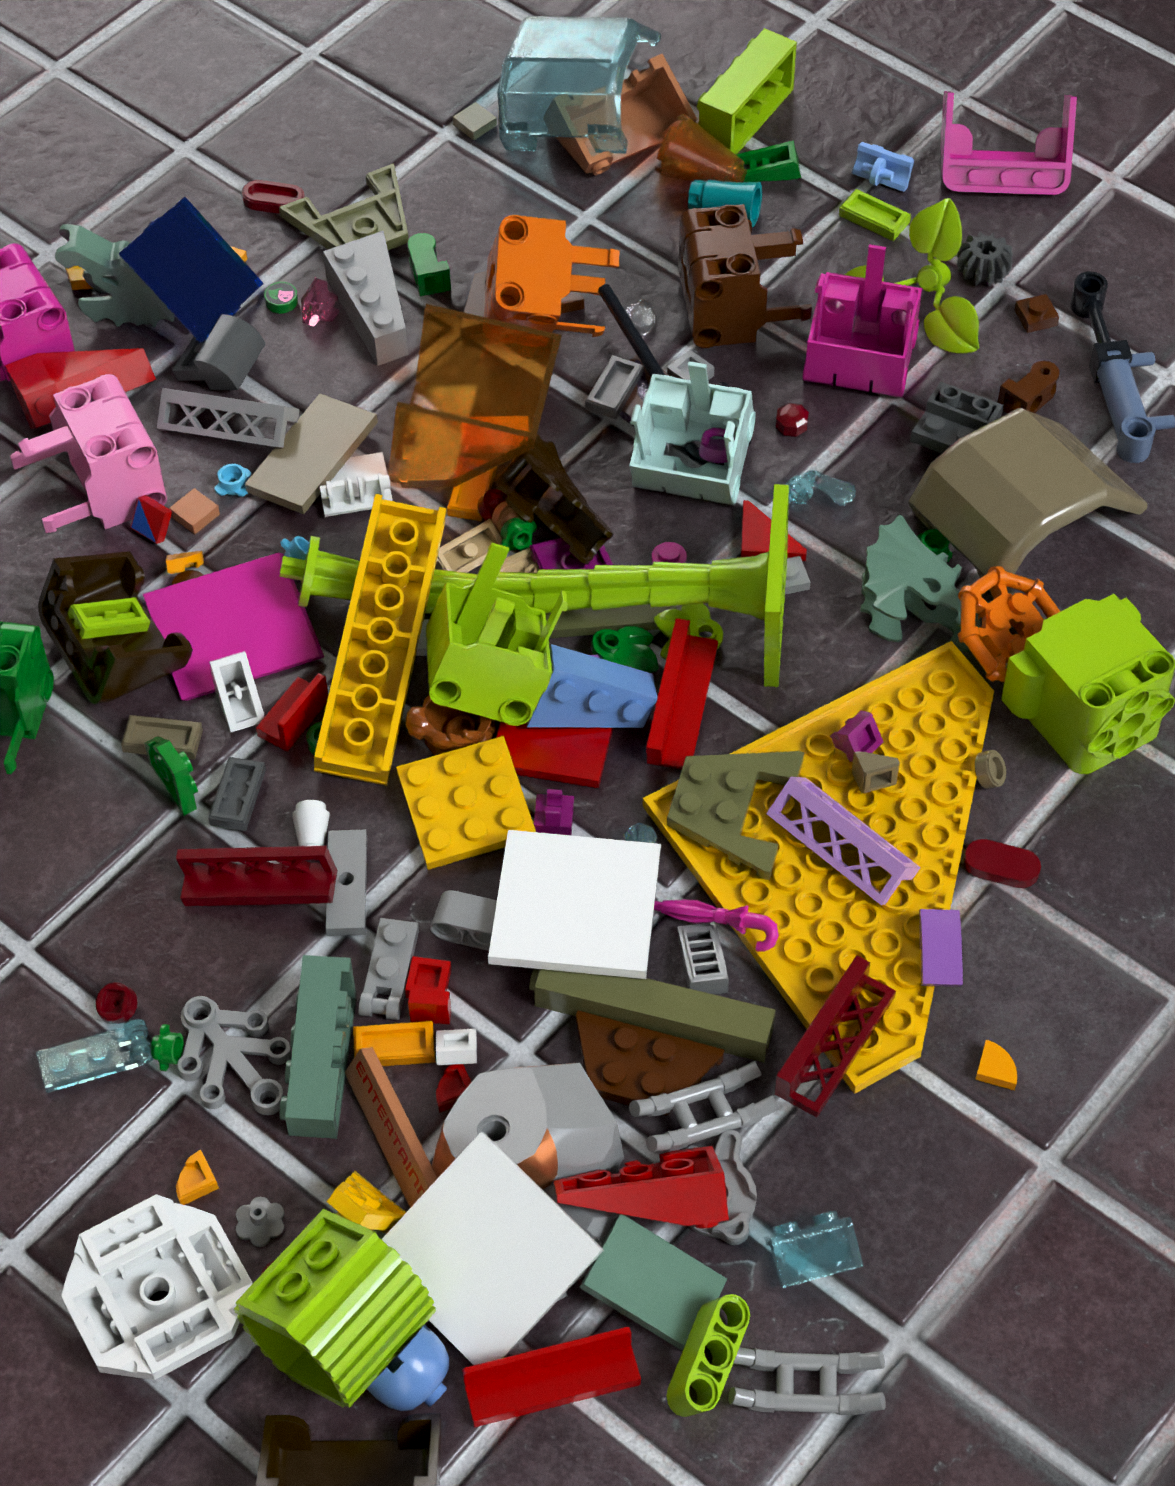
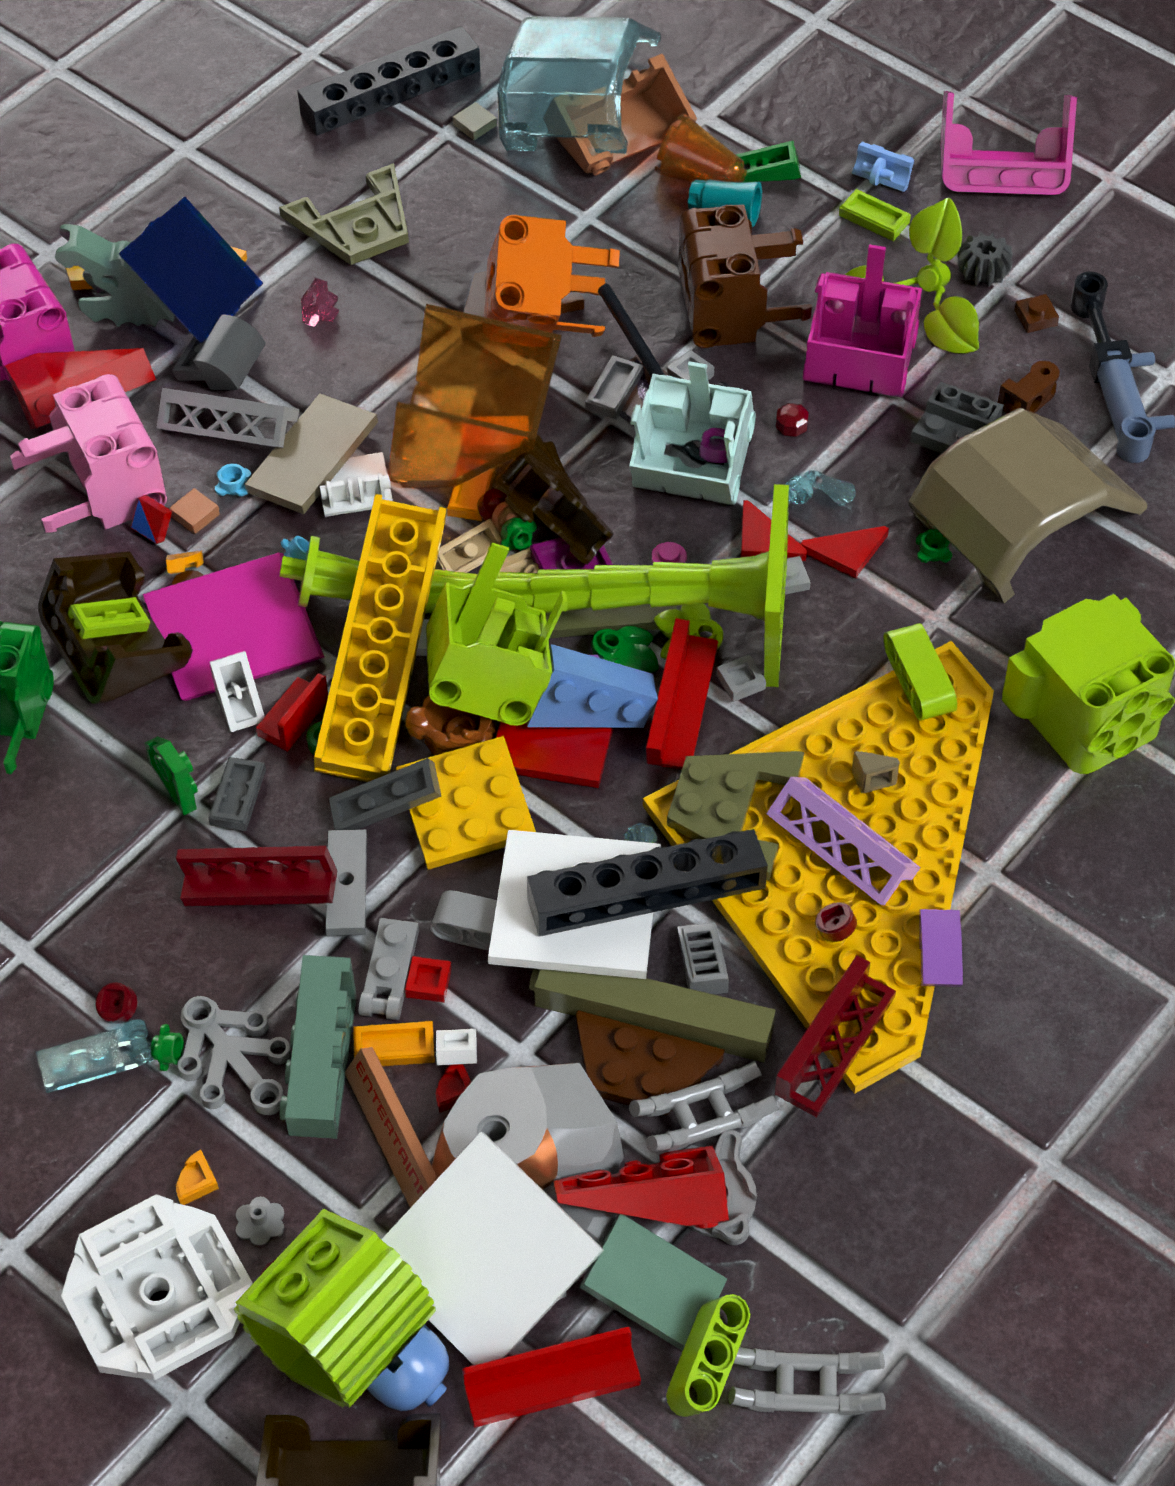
dark tan tile [121,715,203,760] -> none
dark red tile [242,180,305,214] -> none
tile [264,282,298,314] -> none
white cone [292,800,330,846] -> none
light grey wedge [323,231,408,366] -> none
yellow wing [327,1171,406,1234] -> none
green leg [408,233,451,296] -> none
red tile [408,989,451,1025] -> none
magenta tile [534,789,574,836] -> none
clear tile [625,298,656,335] -> none
dark pink piece [654,899,779,952] -> none
lime brick [696,28,797,162] -> none
clear light blue bracket [764,1210,864,1288] -> none
magenta tile [830,710,884,763] -> none
sand green animal [860,515,981,652] -> none
orange plate [957,566,1061,682] -> none
dark red tile [964,839,1041,888] -> none
dark tan tile [975,750,1006,789] -> none
light orange tile [975,1040,1017,1091] -> none
none -> black brick [297,26,480,136]
none -> dark grey plate [329,758,441,830]
none -> black brick [527,829,768,937]
none -> light grey plate [716,654,766,702]
none -> red tile [800,526,889,579]
none -> dark red tile [815,902,857,942]
none -> lime beam [883,623,957,721]

